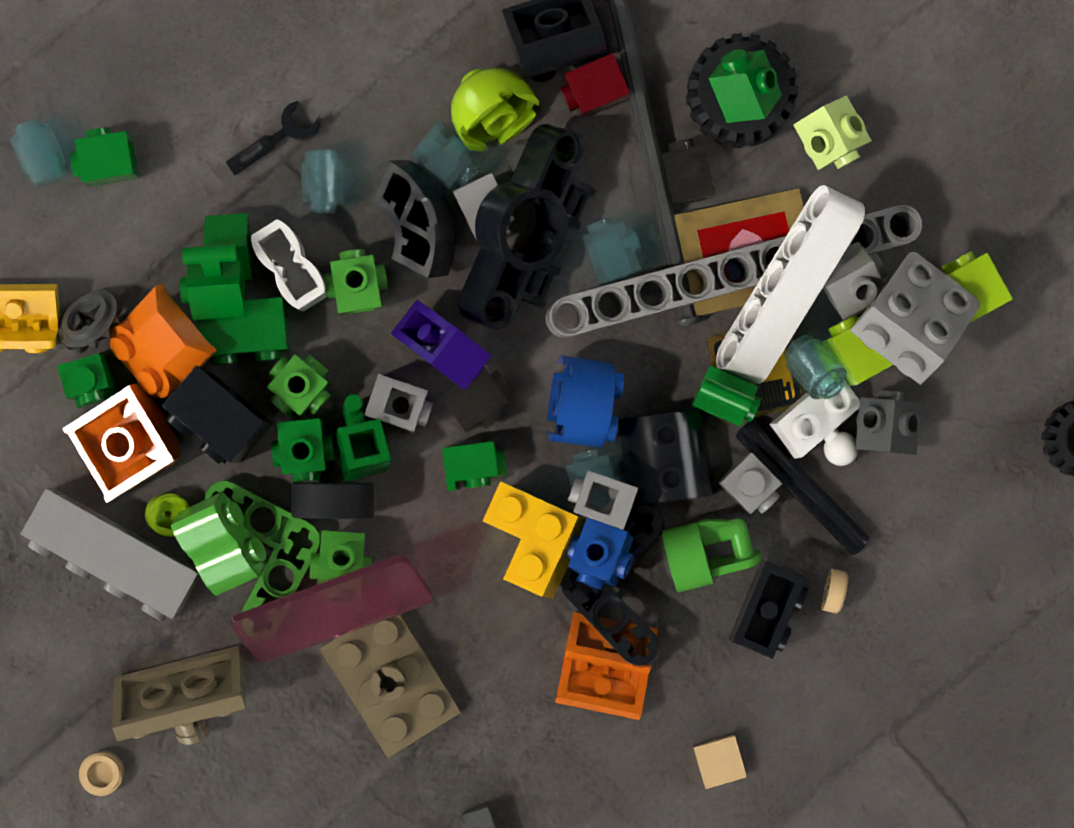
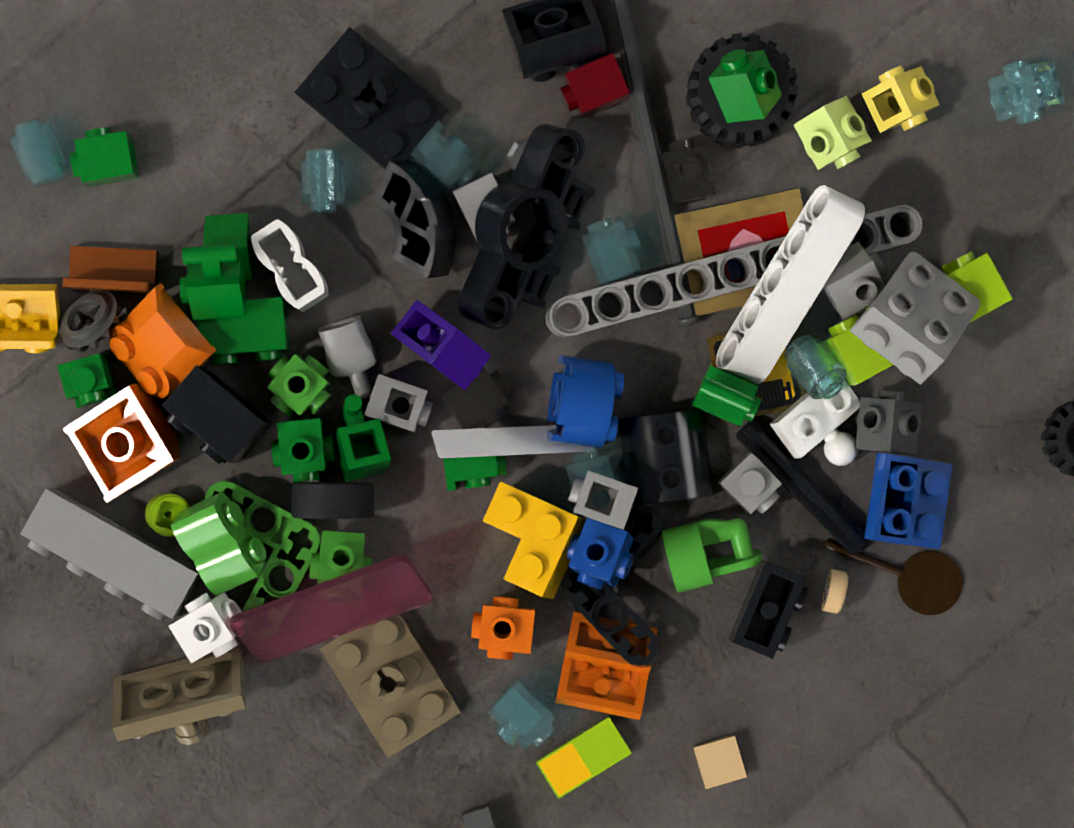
tan tile [79,751,124,796] -> none
black piece [226,101,321,176] -> none
bright green brick [324,249,389,316] -> none
lime cylinder [451,67,539,151] -> none
none -> dark orange panel [62,246,159,294]
none -> white brick [169,592,245,663]
none -> black plate [294,27,449,170]
none -> light grey piece [318,315,377,399]
none -> white sticker [431,425,594,458]
none -> orange brick [471,596,535,660]
none -> clear light blue brick [488,678,556,749]
none -> lime tile [536,715,632,799]
none -> dark brown piece [823,540,962,615]
none -> light yellow brick [862,65,940,133]
none -> blue brick [864,452,953,549]
none -> clear light blue brick [987,60,1065,126]

